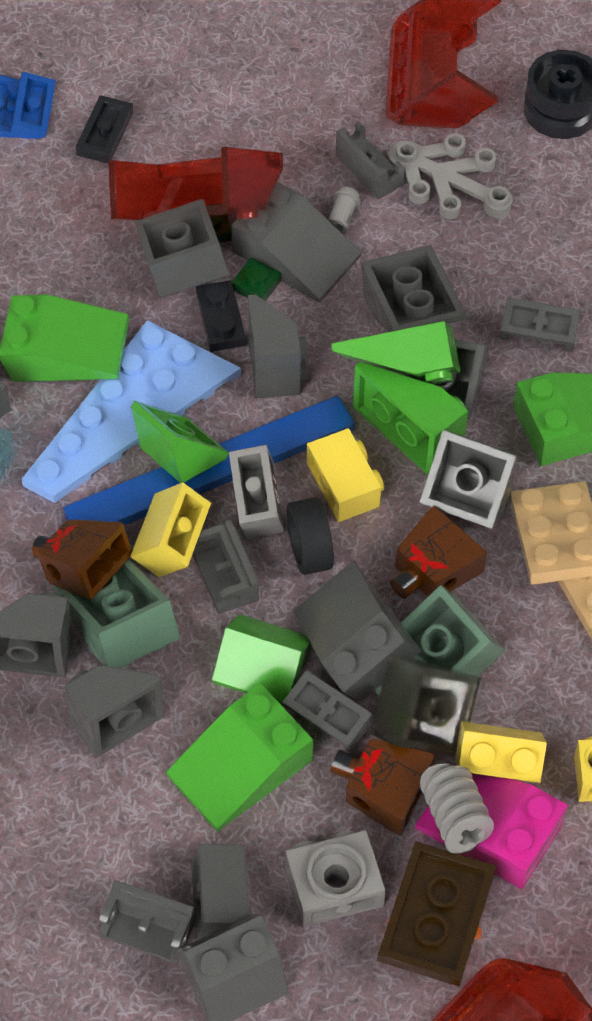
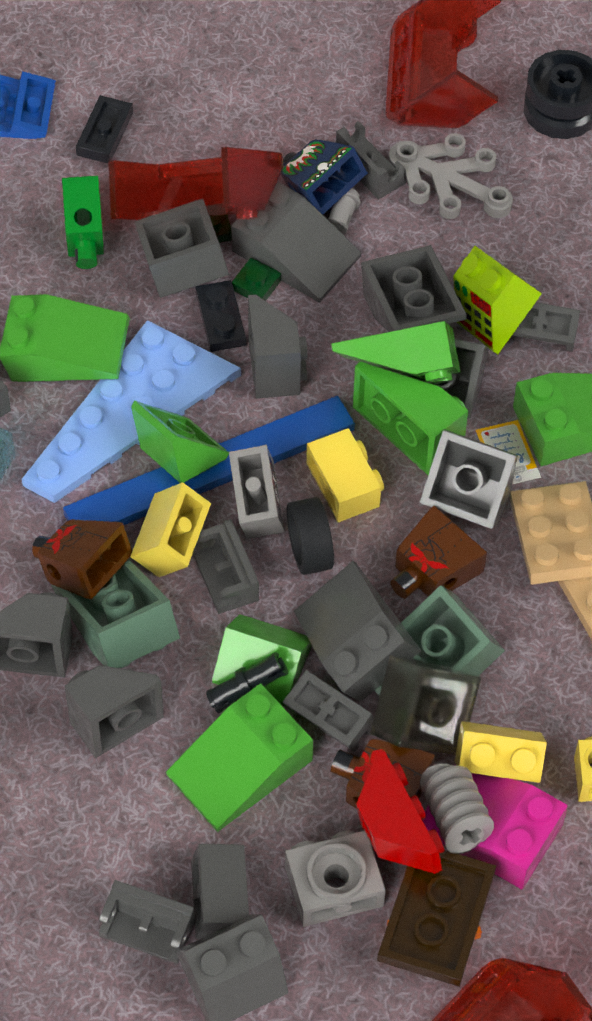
none -> green torso [62,176,104,269]
none -> black pin [206,652,288,713]
none -> dark blue torso [280,139,368,215]
none -> red slope [356,751,445,874]
none -> lime slope [453,246,542,354]
none -> white sticker [476,420,541,484]

